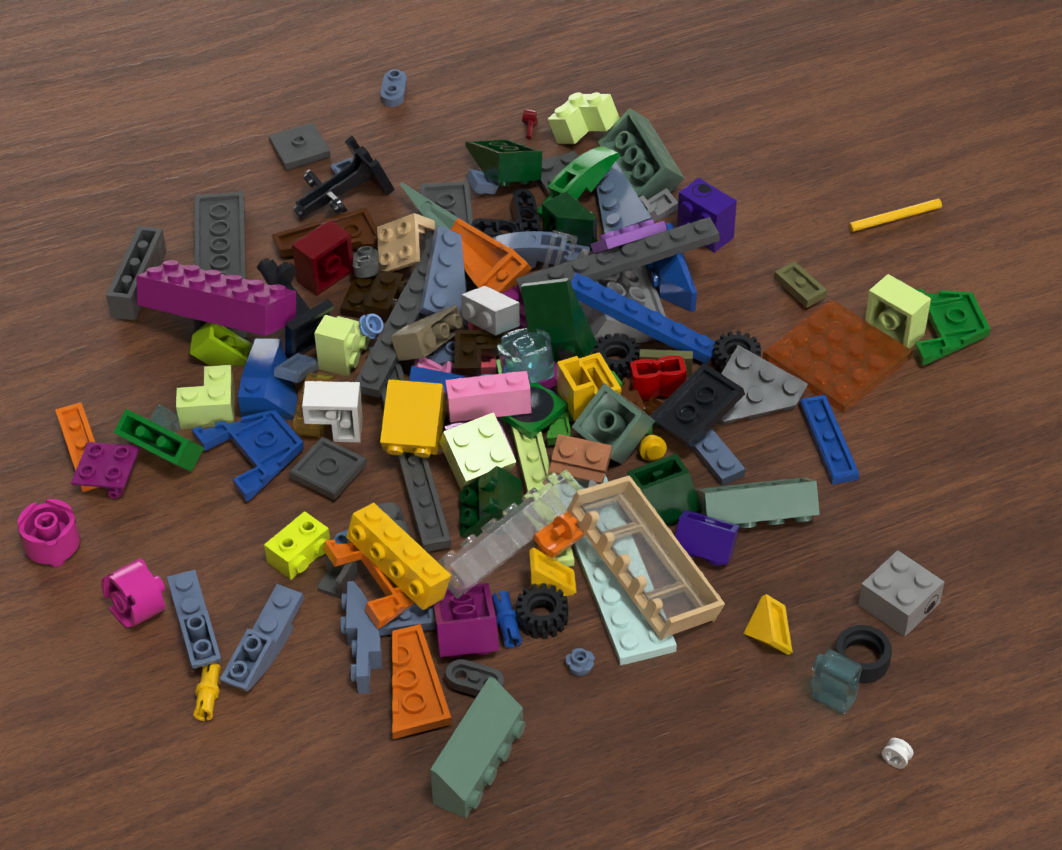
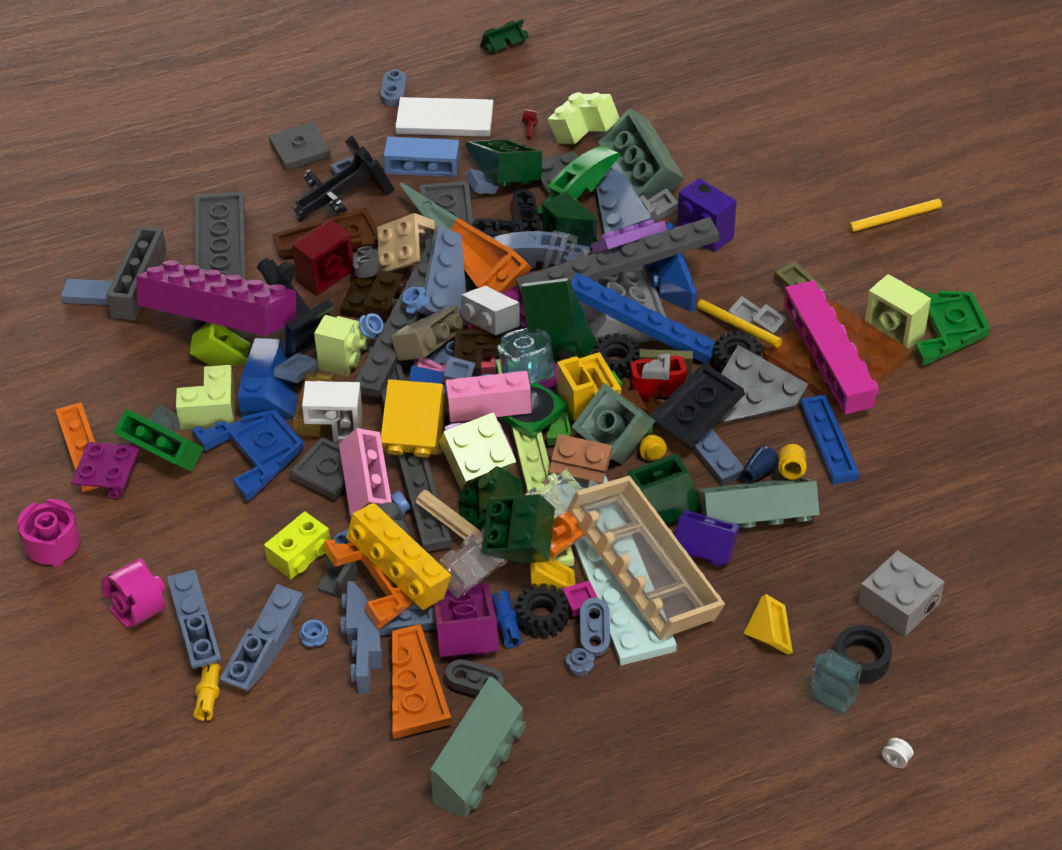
none -> sand blue tile [61,279,112,305]
none -> medium blue plate [299,620,329,647]
none -> bright pink brick [339,428,392,517]
none -> medium blue brick [384,137,460,177]
none -> medium blue plate [390,490,411,516]
none -> white tile [395,97,493,137]
none -> medium blue plate [402,287,430,314]
none -> tan axle [416,490,508,567]
none -> sand blue plate [442,356,475,383]
none -> dark green hinge [480,19,529,54]
none -> dark green slope [481,494,555,564]
none -> dark pink plate [562,580,598,617]
none -> sand blue plate [579,598,610,657]
none -> light grey tile [642,354,670,380]
none -> yellow bar [697,299,782,348]
none -> light grey slope [728,296,787,335]
none -> dark blue cone [741,446,778,483]
none -> yellow brick [778,444,807,480]
none -> dark pink brick [783,280,879,414]

